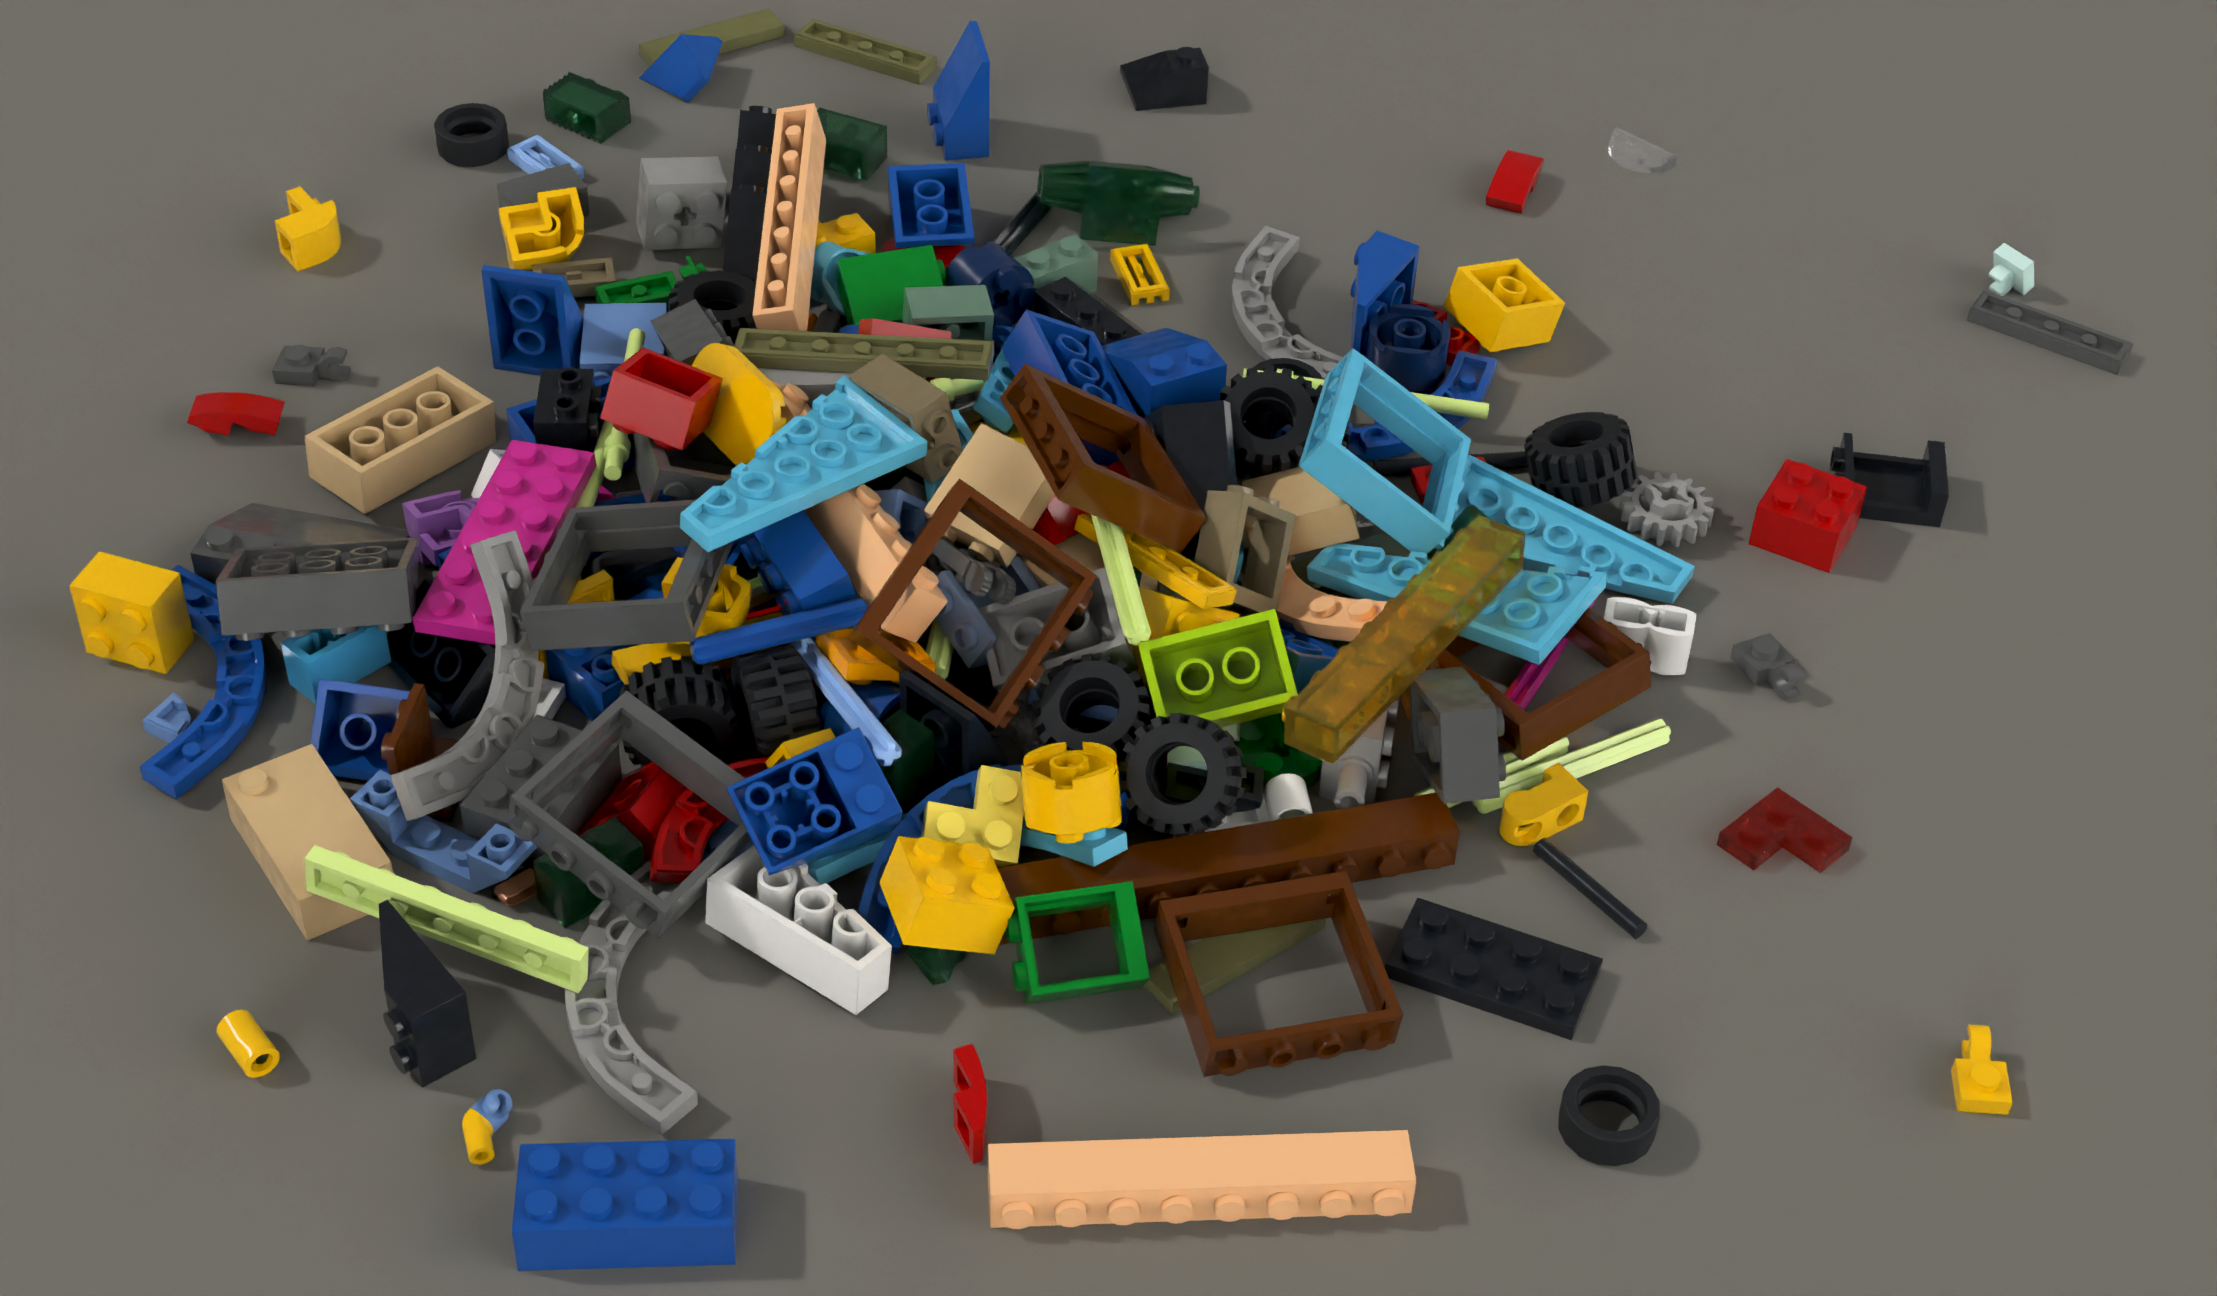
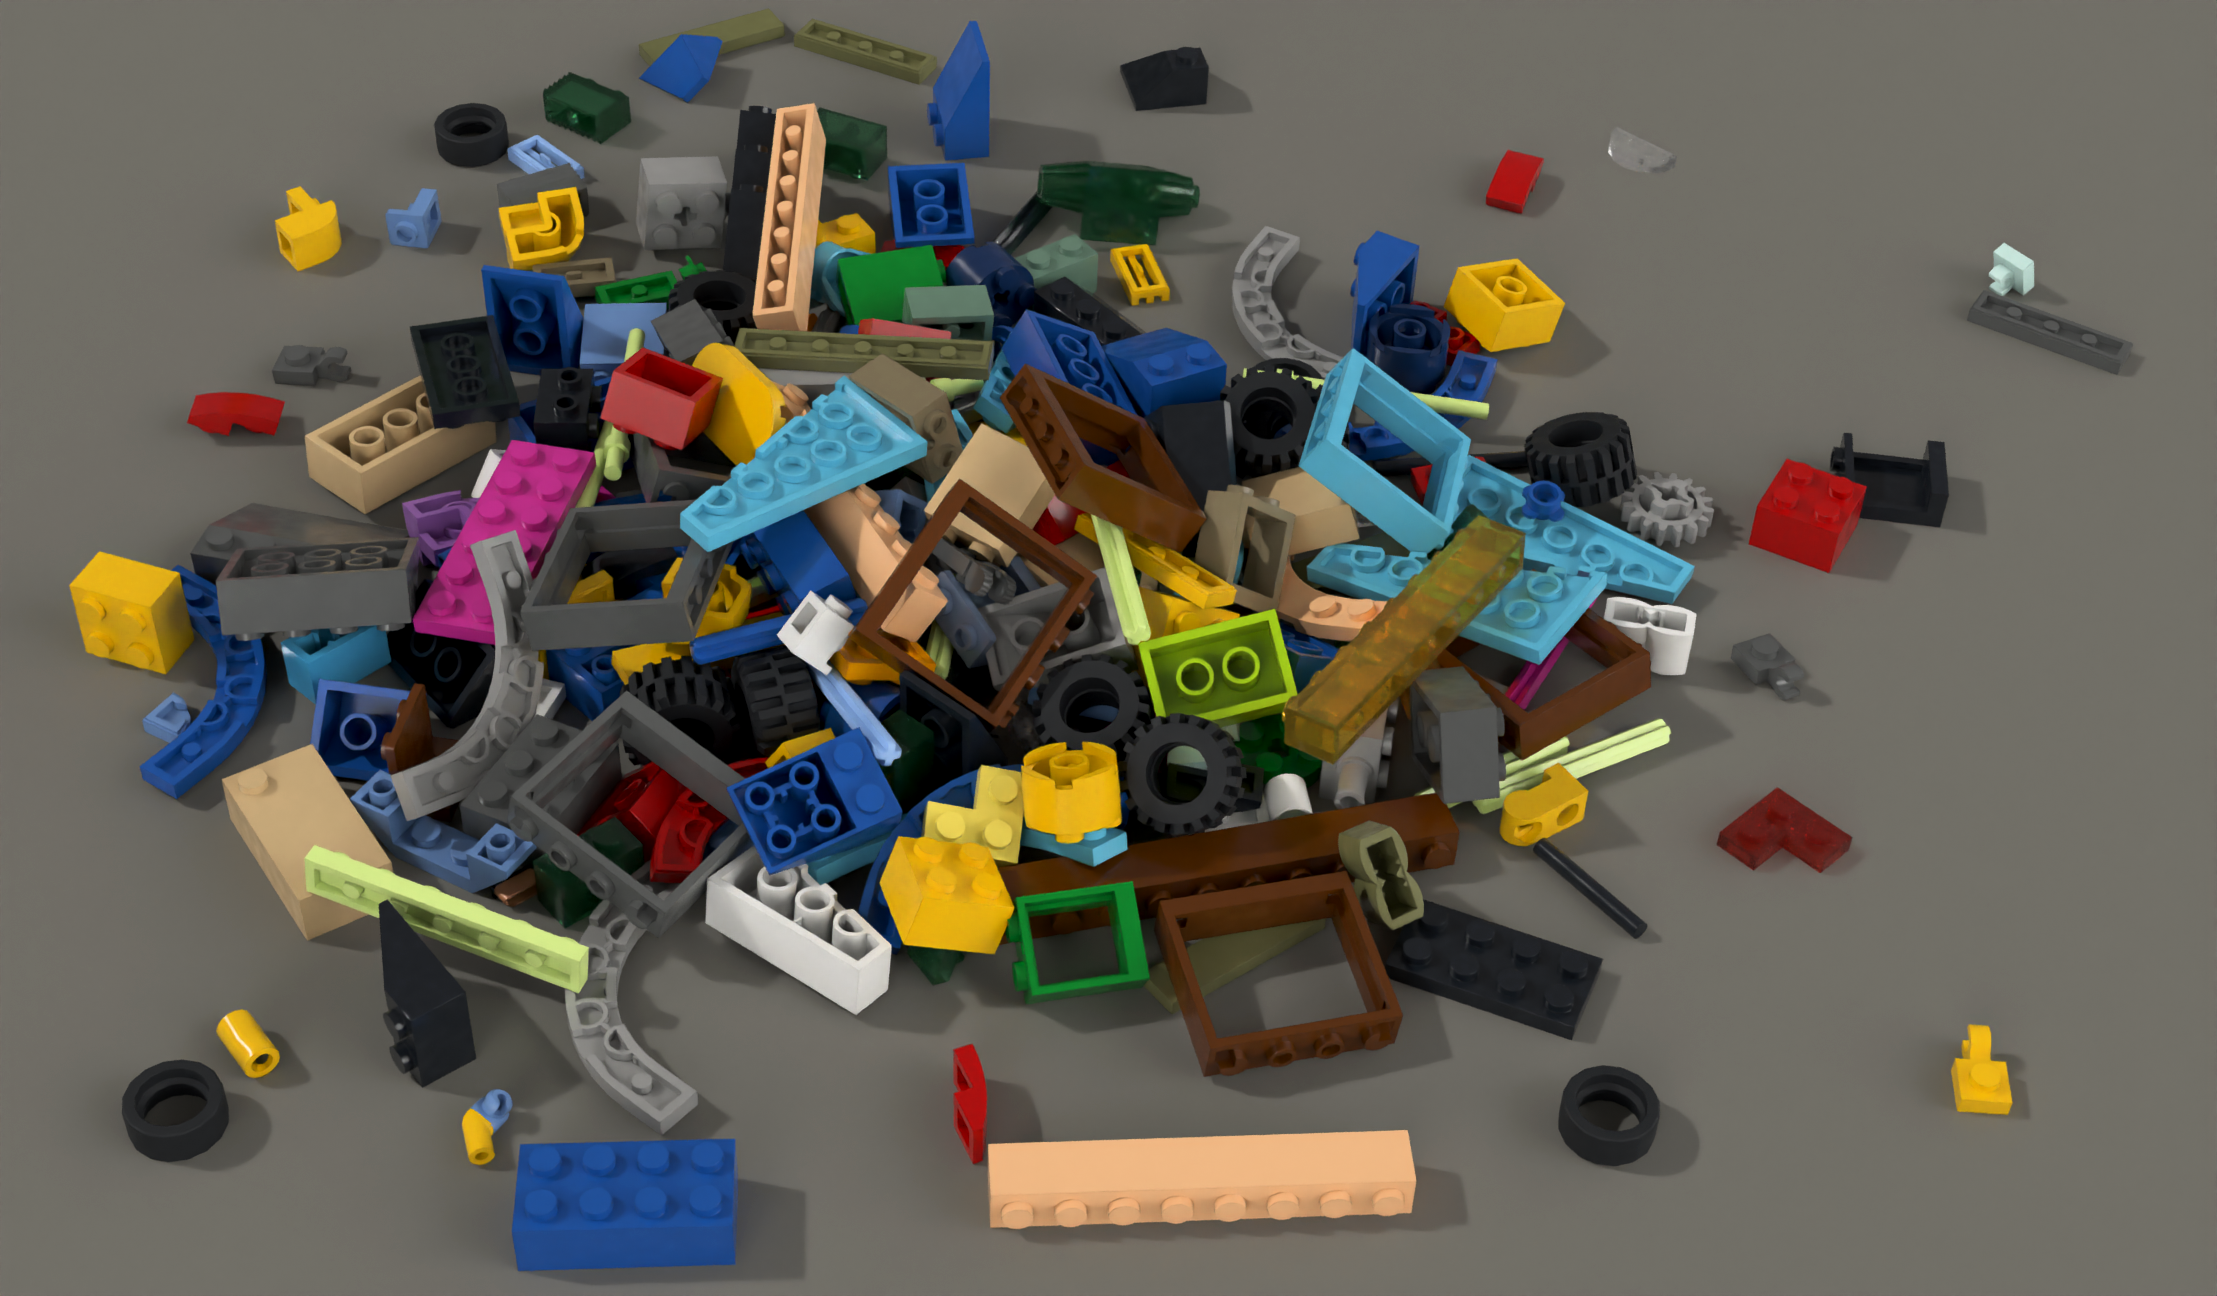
none -> black tyre [122,1059,229,1162]
none -> medium blue bracket [385,188,442,248]
none -> black plate [410,315,521,429]
none -> white brick [777,590,854,675]
none -> olive brick [1338,821,1424,930]
none -> blue plate [1522,481,1565,522]

